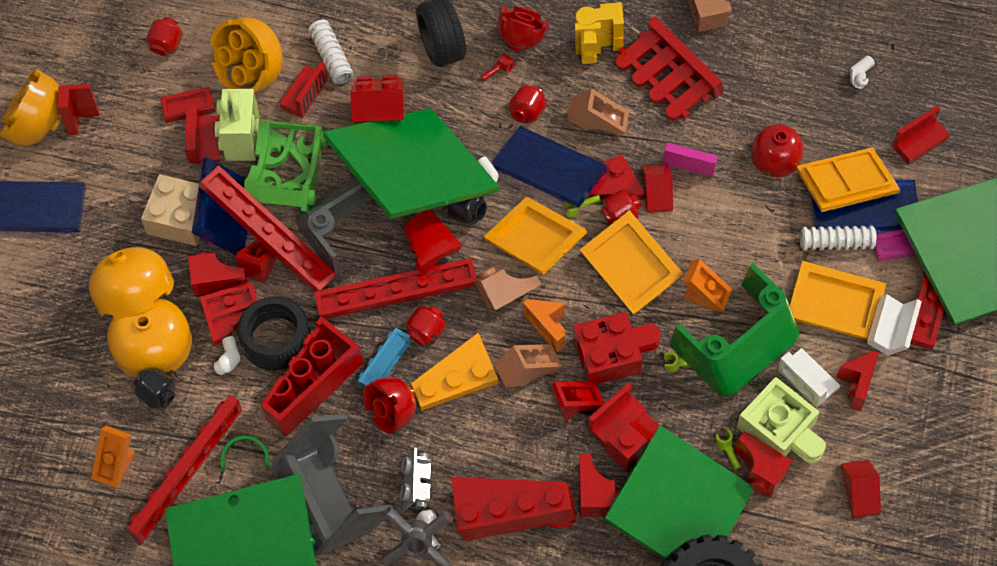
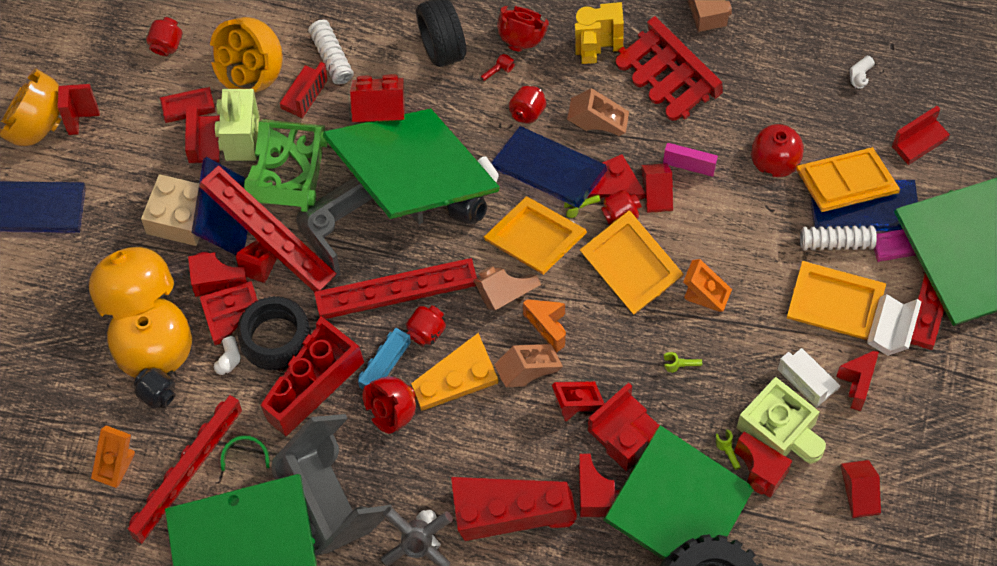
light grey hinge [400,448,431,511] -> none
red slope [403,209,462,270] -> none
red brick [573,312,661,385] -> none
green windscreen [669,263,799,398] -> none

